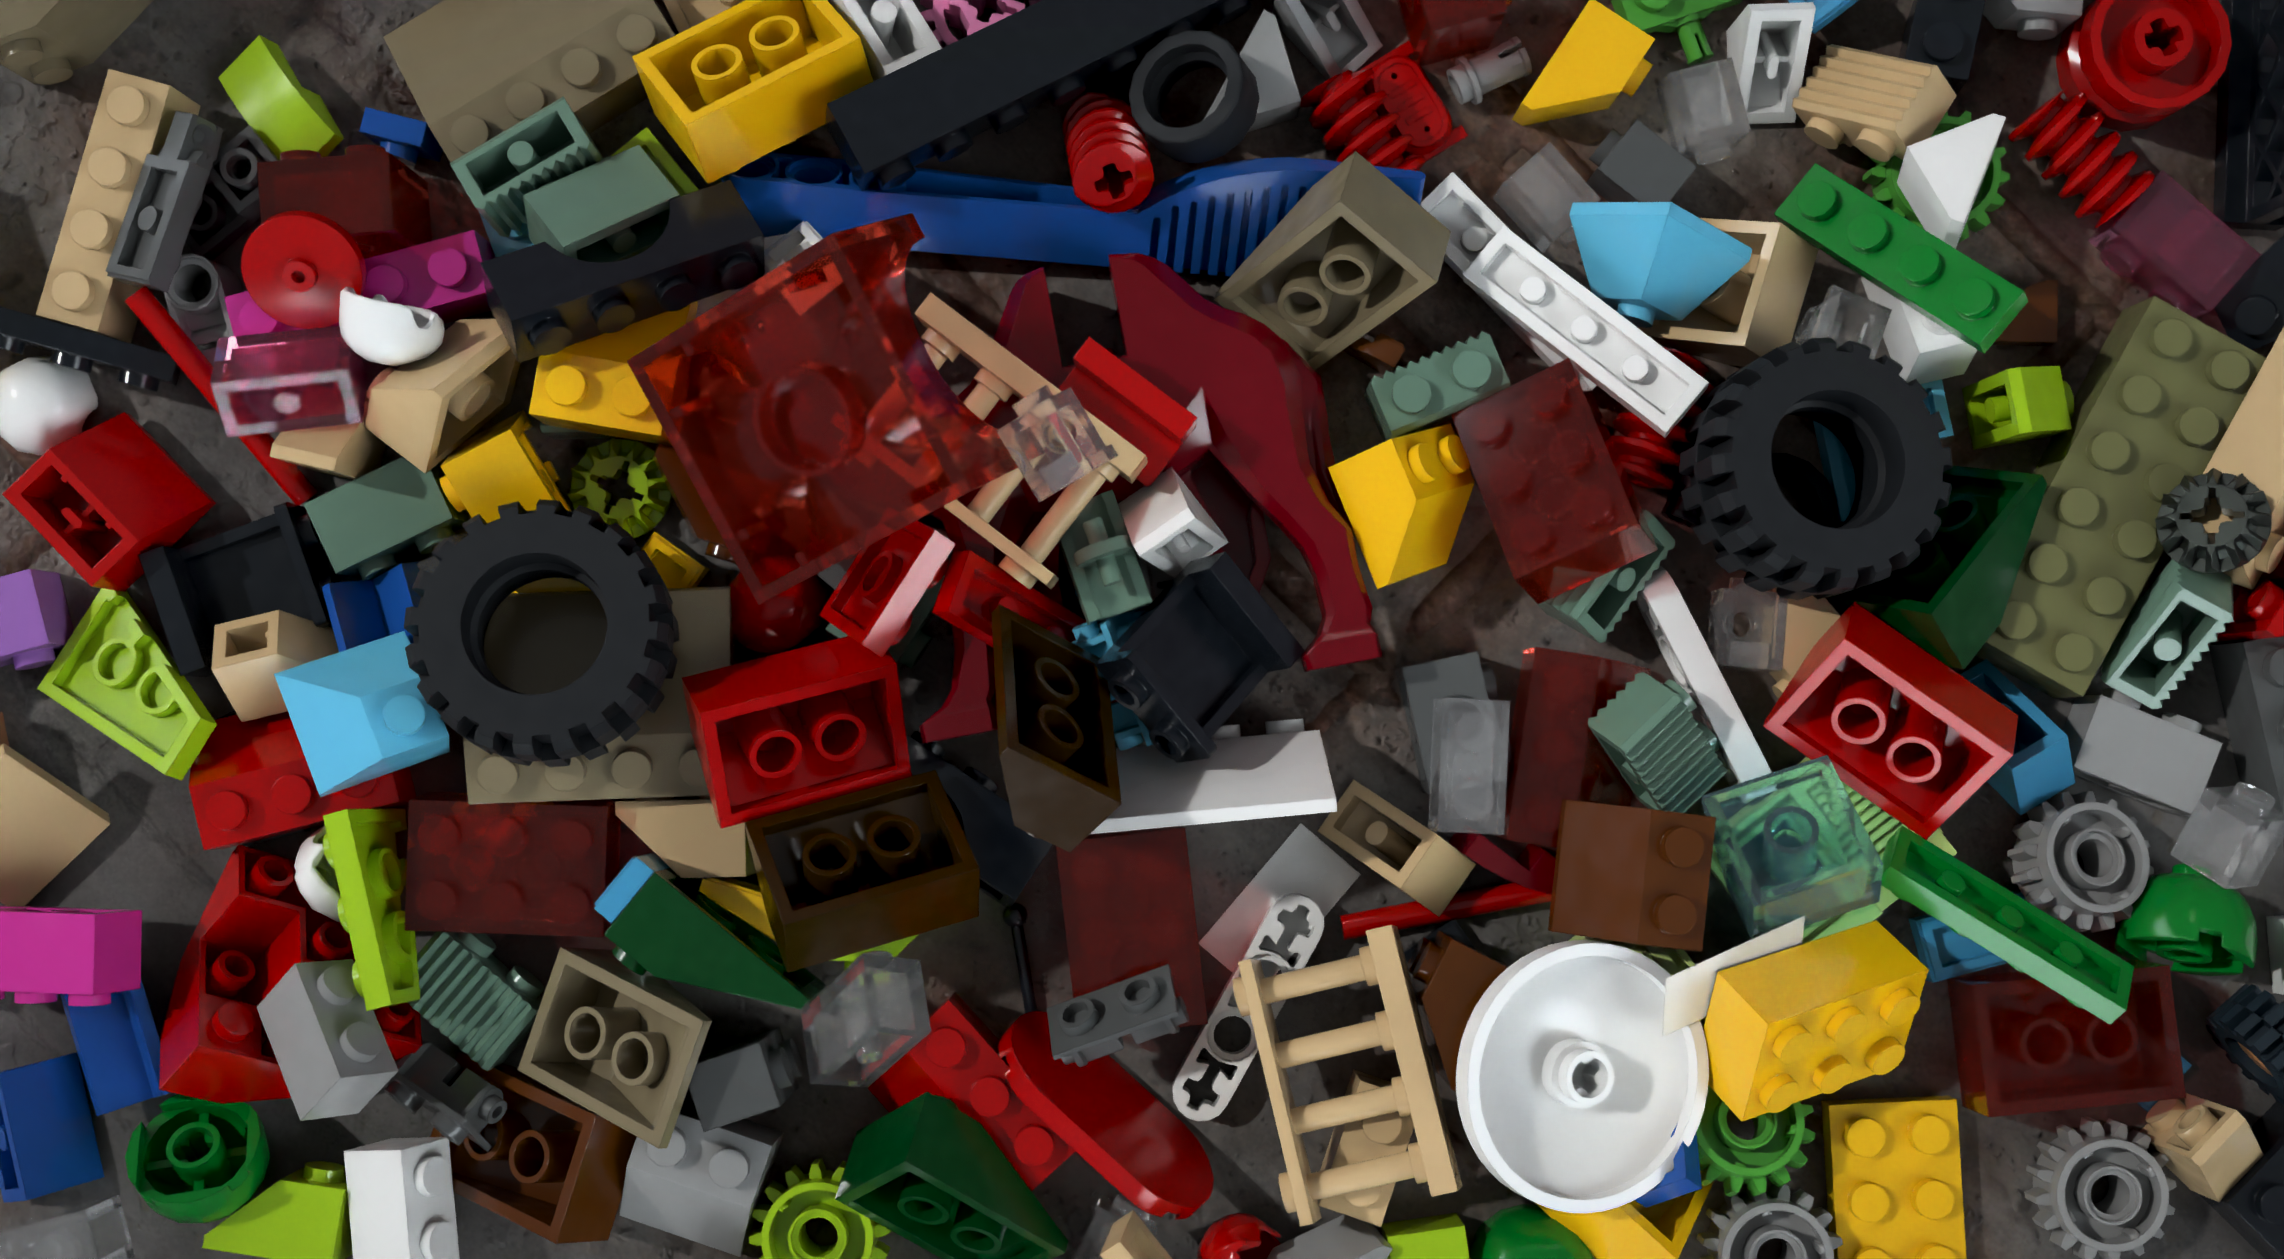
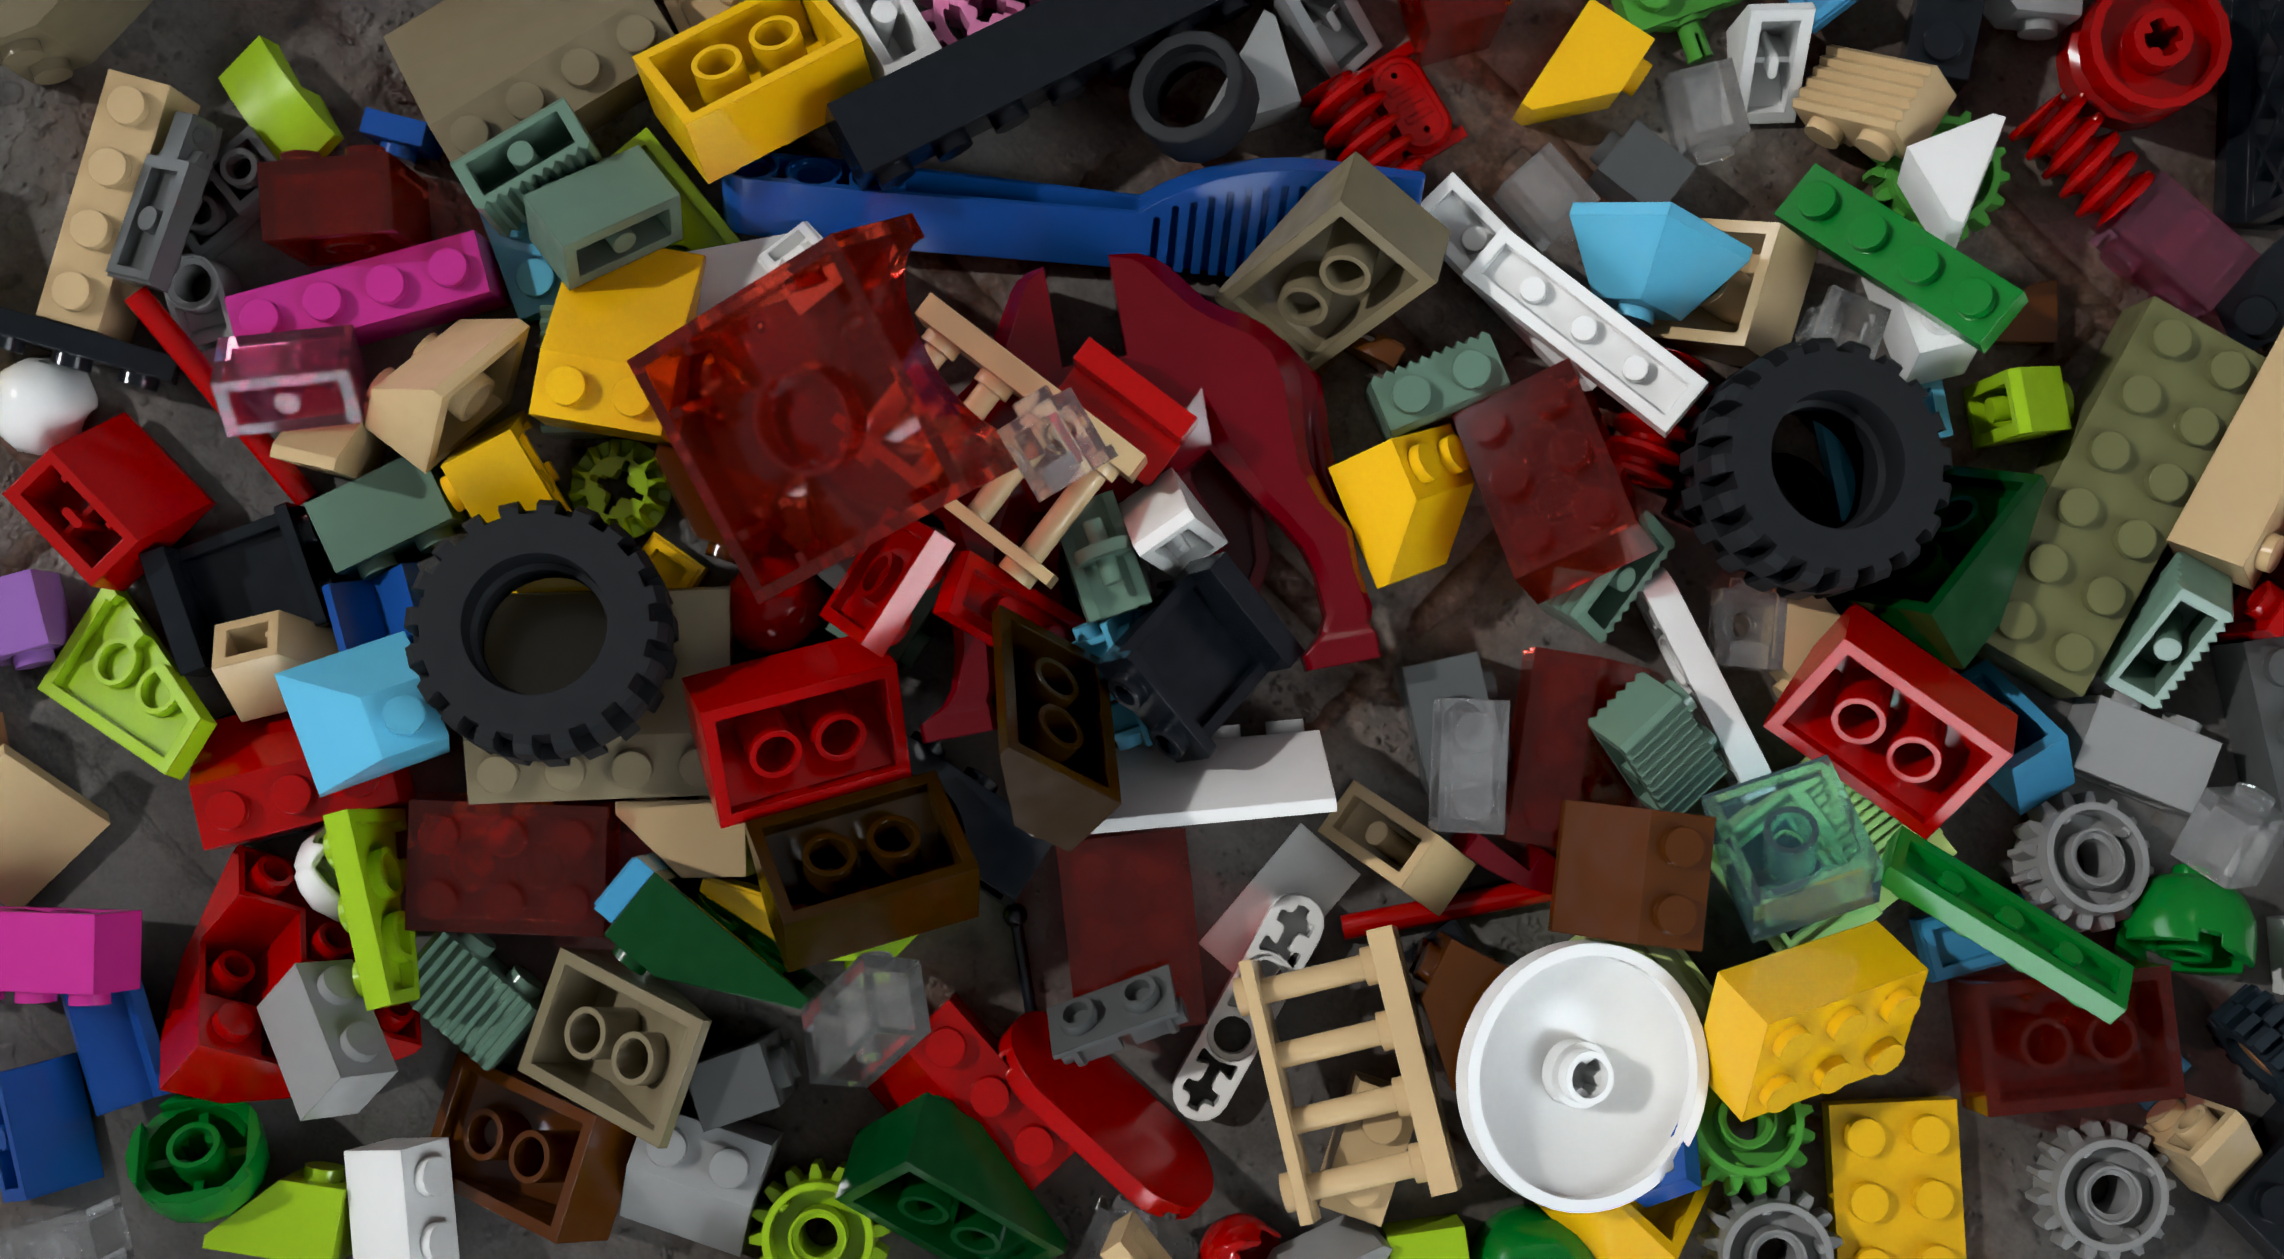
red piece [241,210,367,329] -> none
white hair [339,287,445,366] -> none
dark grey hinge [384,1040,507,1152] -> none
black arch [480,180,765,363] -> none
red piece [1062,92,1154,213] -> none
light grey pin [1446,36,1532,105] -> none
white sticker [1662,915,1805,1037] -> none
pearl dark grey gear [2155,468,2272,573] -> none

